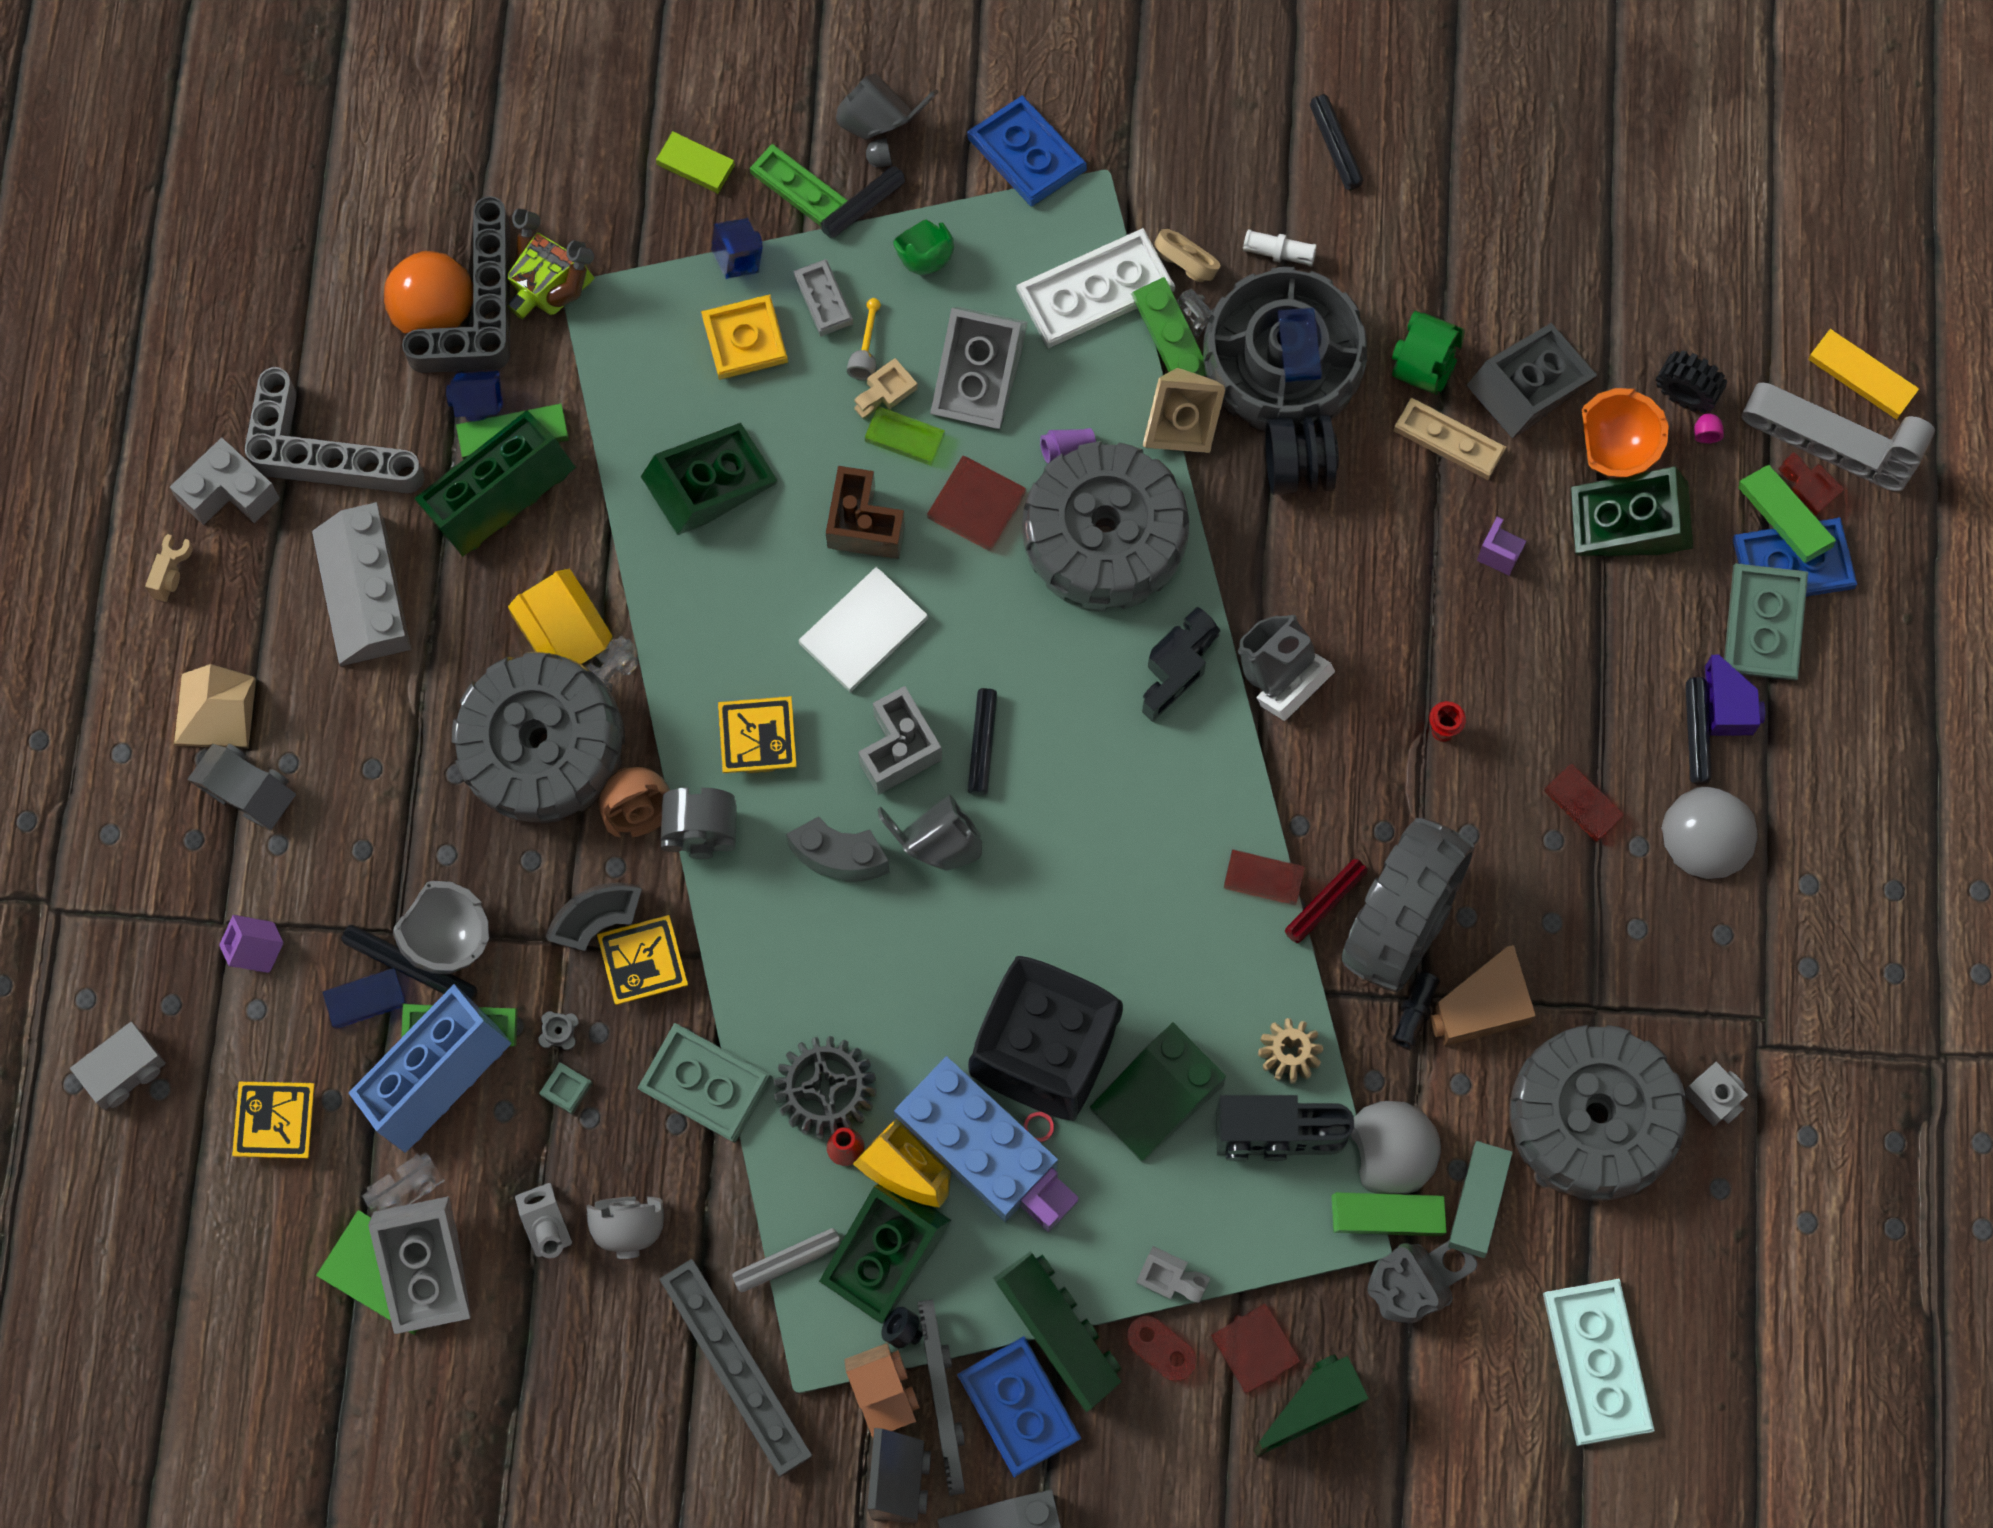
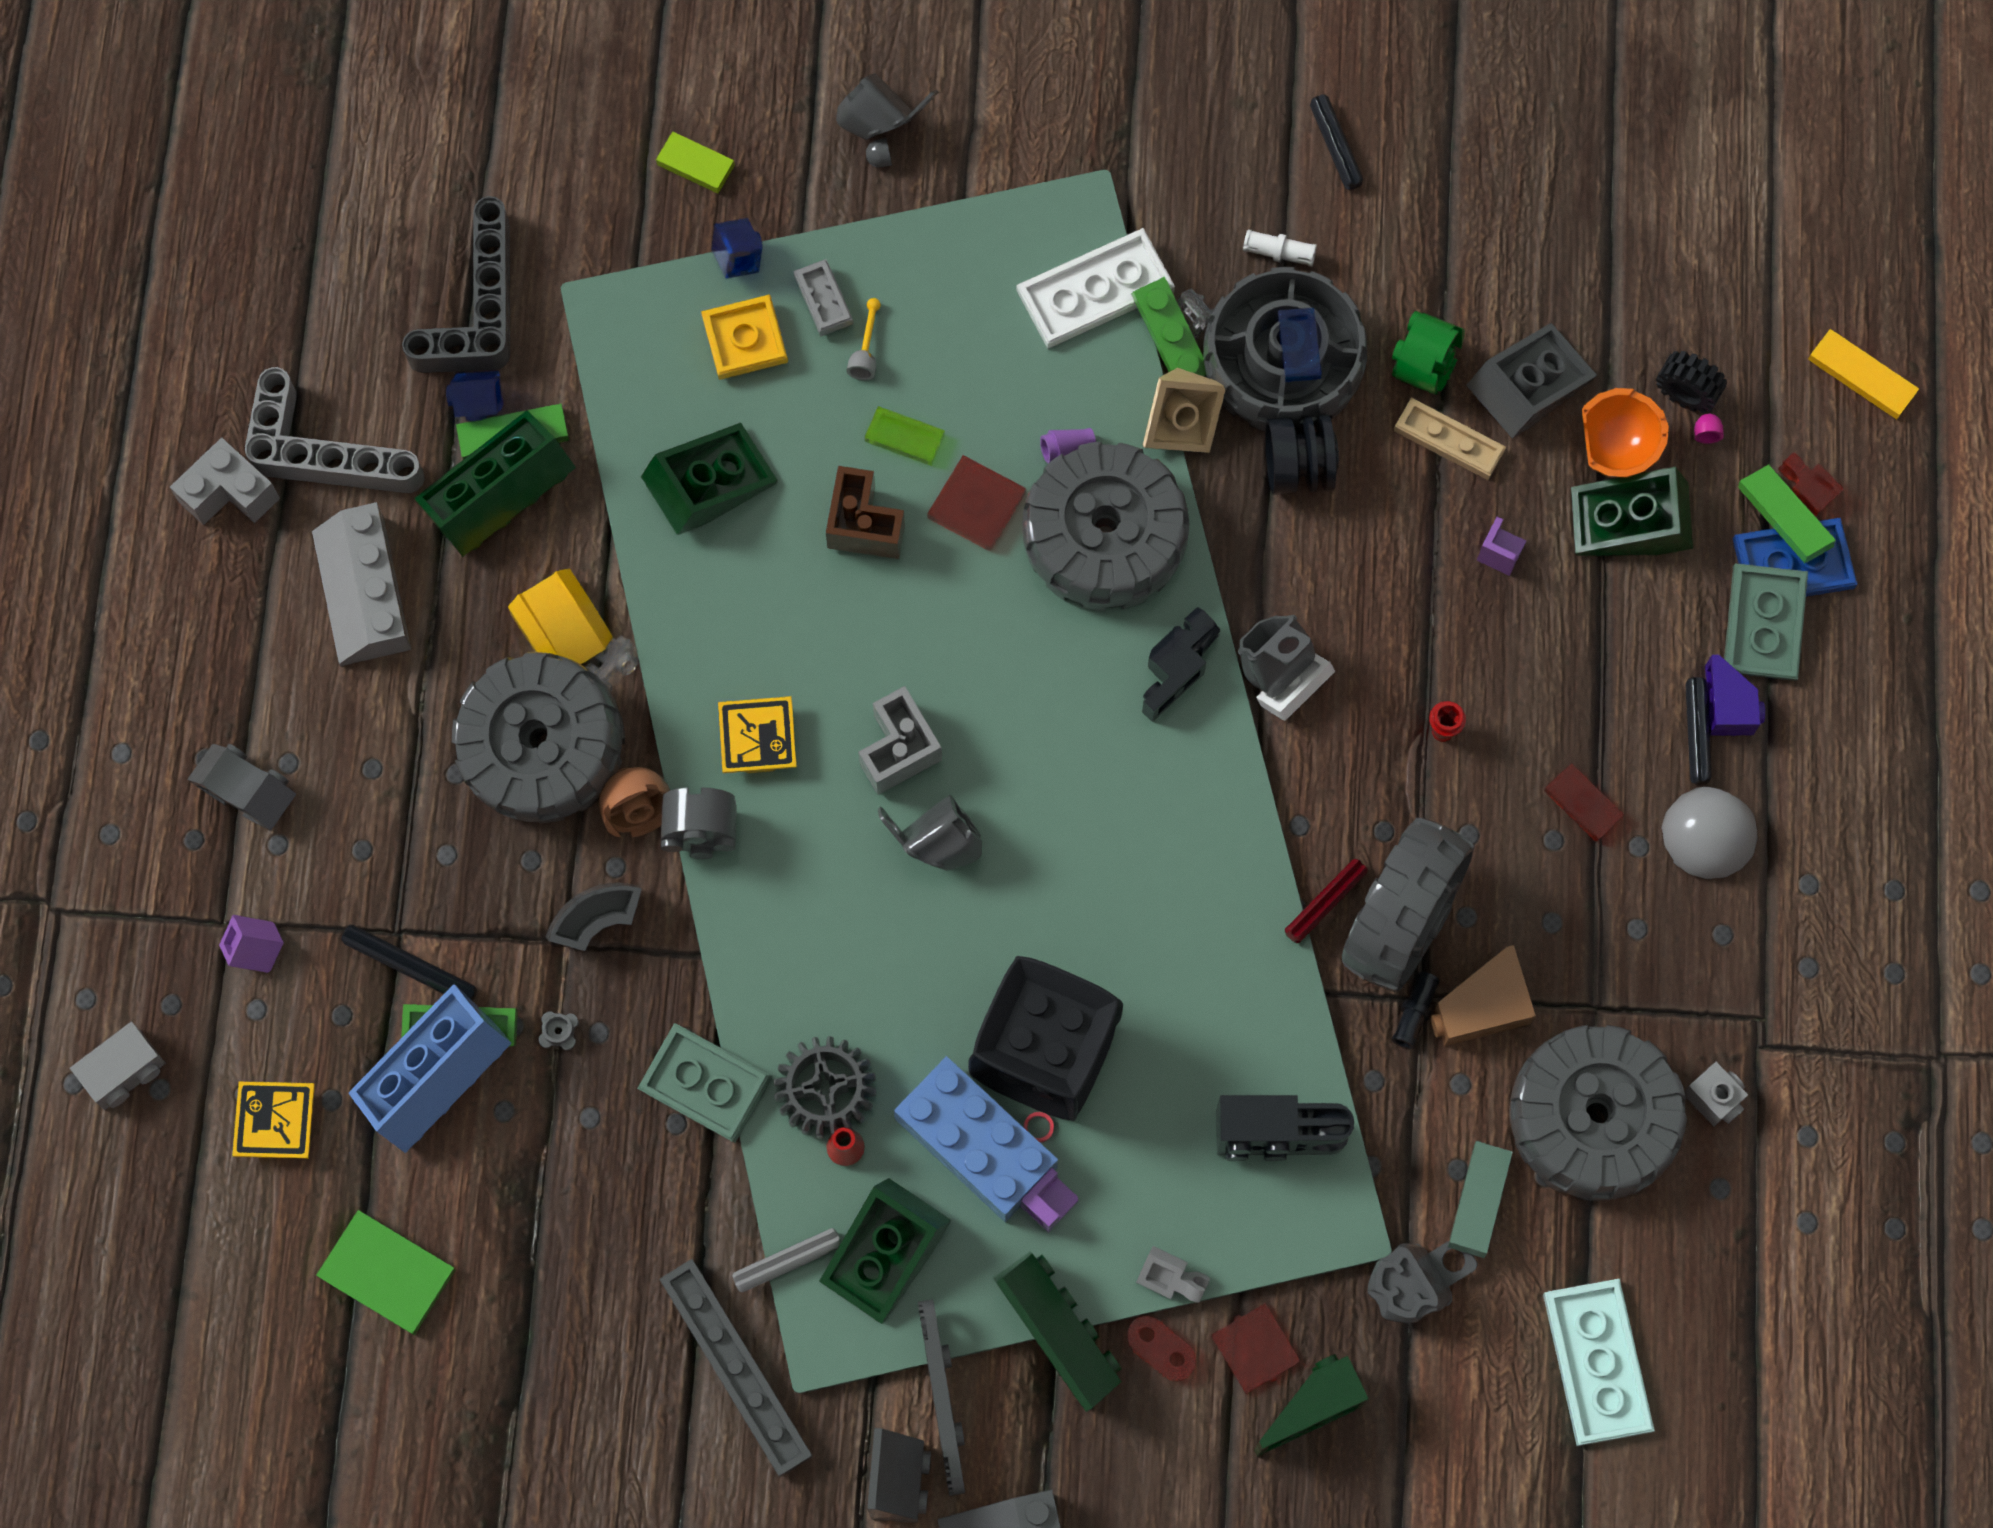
tan plate [145,534,193,602] -> none
tan slope [174,664,256,749] -> none
clear blue tile [322,968,406,1029] -> none
clear hinge [362,1152,445,1212] -> none
light grey slope [368,1196,471,1334] -> none
orange cylinder [384,251,473,334] -> none
light grey cylinder [393,881,489,974] -> none
torso [507,208,595,320] -> none
light grey bracket [515,1183,572,1258] -> none
sand green tile [539,1062,593,1115] -> none
light grey cylinder [586,1196,664,1259] -> none
piece [597,915,688,1006] -> none
bright green tile [750,144,848,227] -> none
dark grey brick [786,816,890,882] -> none
white tile [798,567,928,693] -> none
black axle [820,166,905,238] -> none
nougat brick [844,1343,920,1438] -> none
yellow slope [853,1118,951,1208] -> none
tan plate [854,358,918,419] -> none
black tile [881,1307,922,1349] -> none
green hair [893,219,954,275] -> none
light grey slope [930,307,1028,429] -> none
blue tile [957,1336,1081,1477] -> none
blue tile [967,95,1087,207] -> none
black axle [968,688,997,795] -> none
dark green slope [1090,1022,1226,1162] -> none
tan plate [1154,229,1220,282] -> none
clear red plate [1223,849,1305,905] -> none
tan gear [1258,1018,1323,1084] -> none
bright green tile [1331,1192,1447,1236] -> none
light grey cylinder [1351,1101,1441,1195] -> none
light grey beam [1741,382,1935,491] -> none

